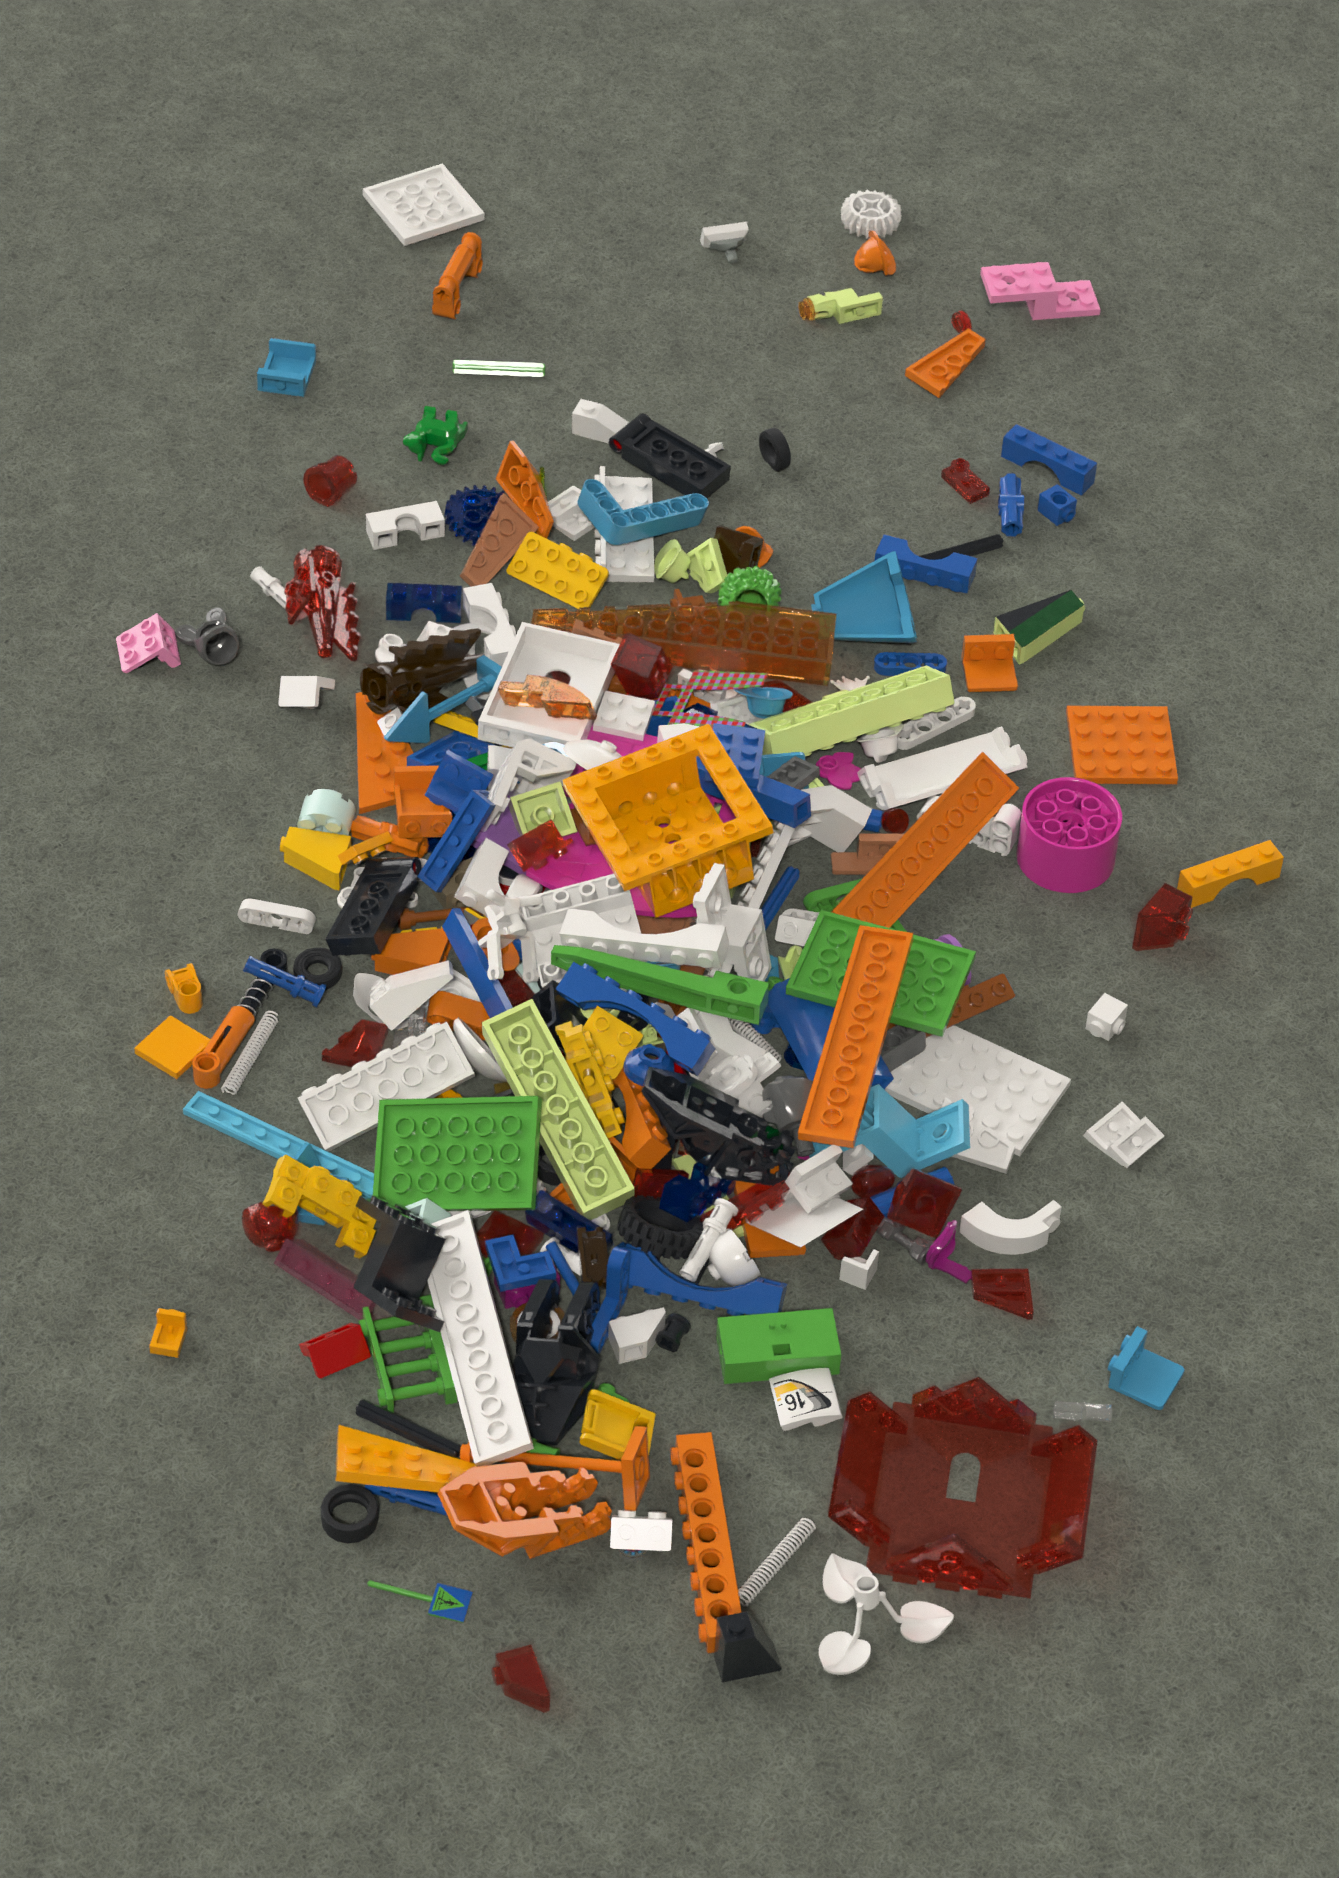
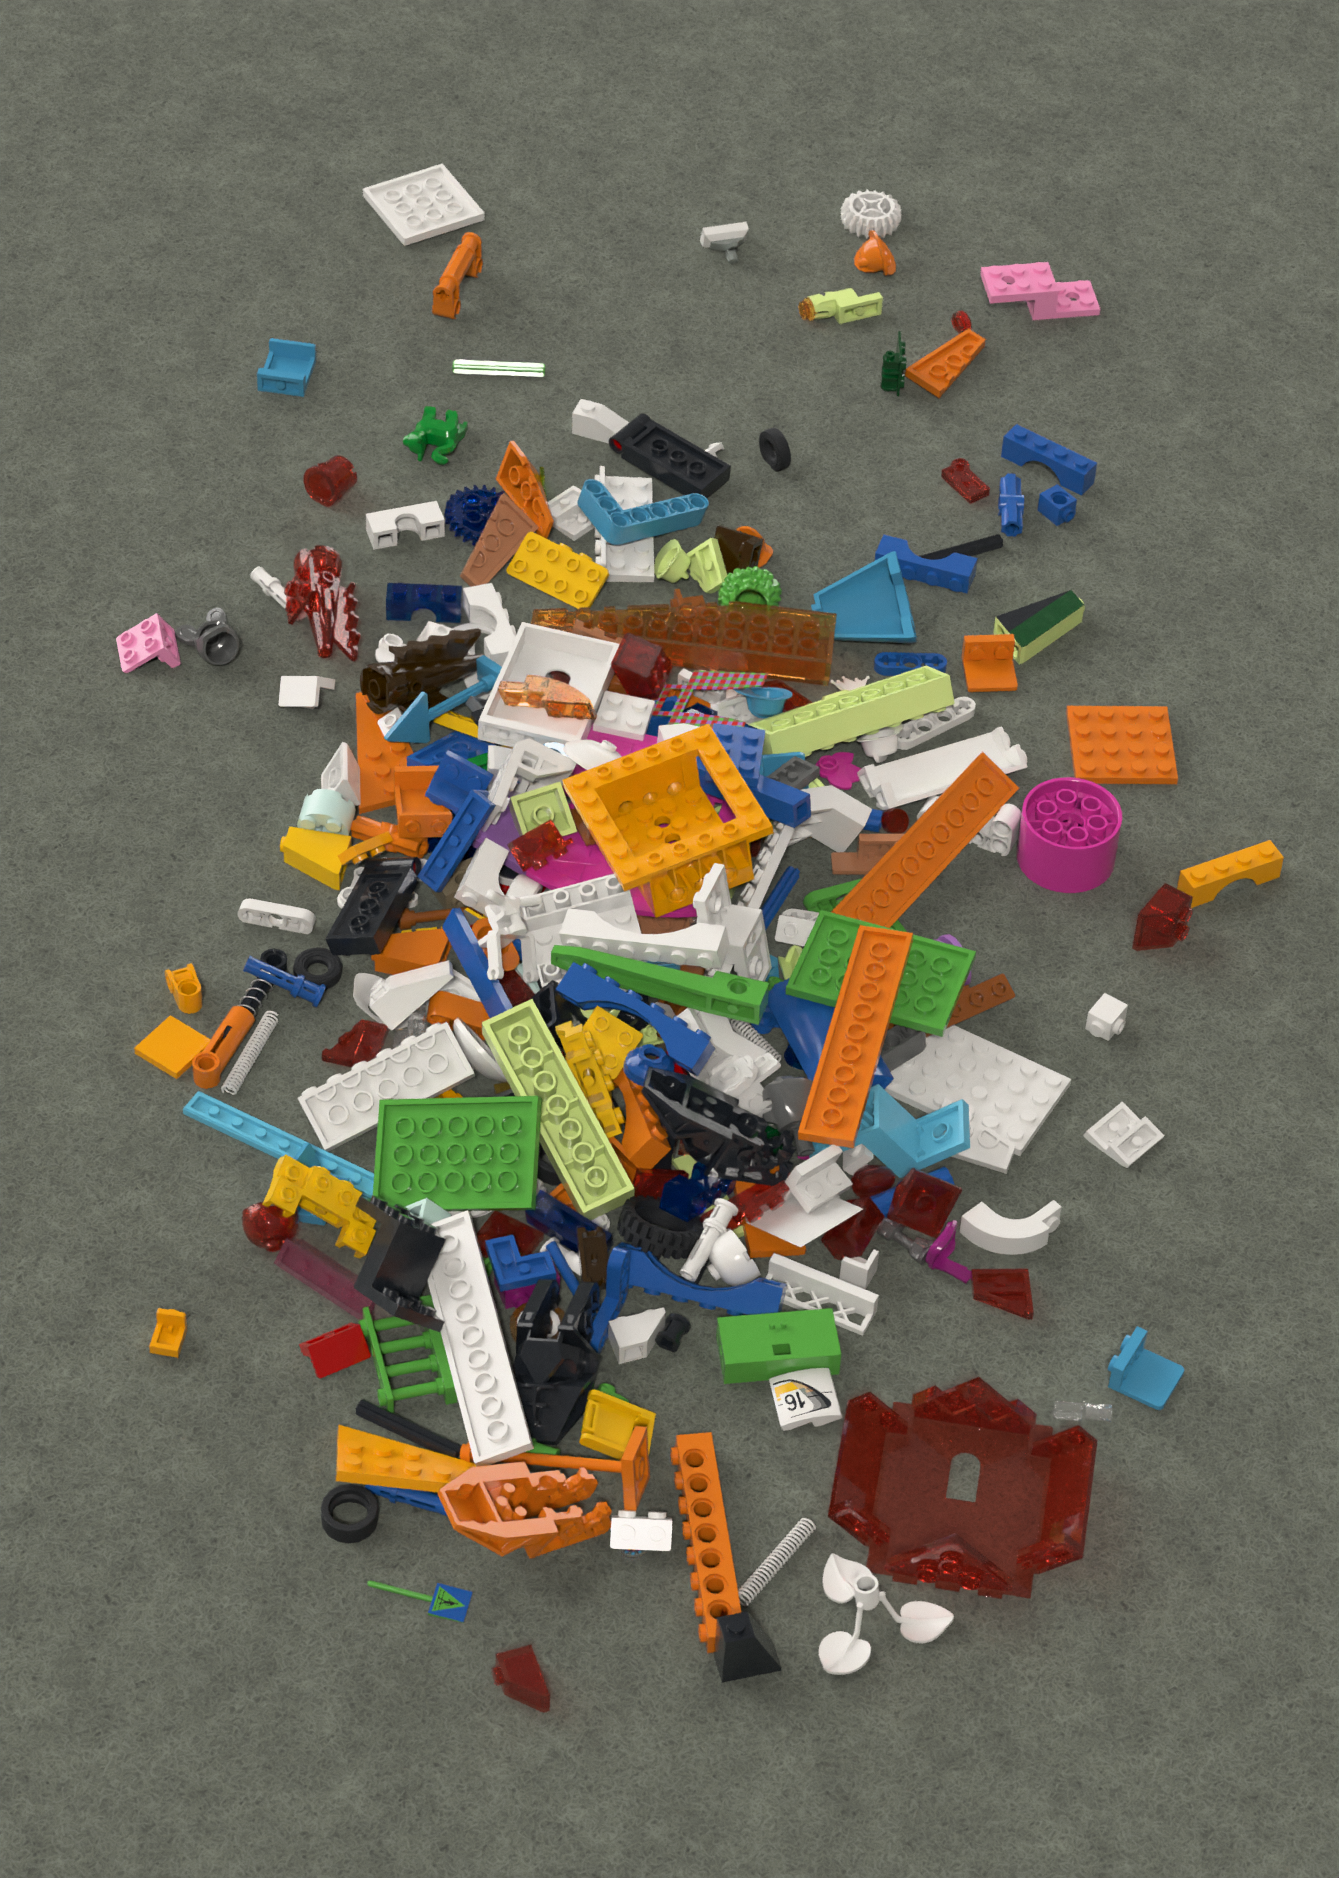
none -> white slope [321,742,361,806]
none -> white fence [766,1253,879,1336]
none -> dark green hinge [880,331,906,396]

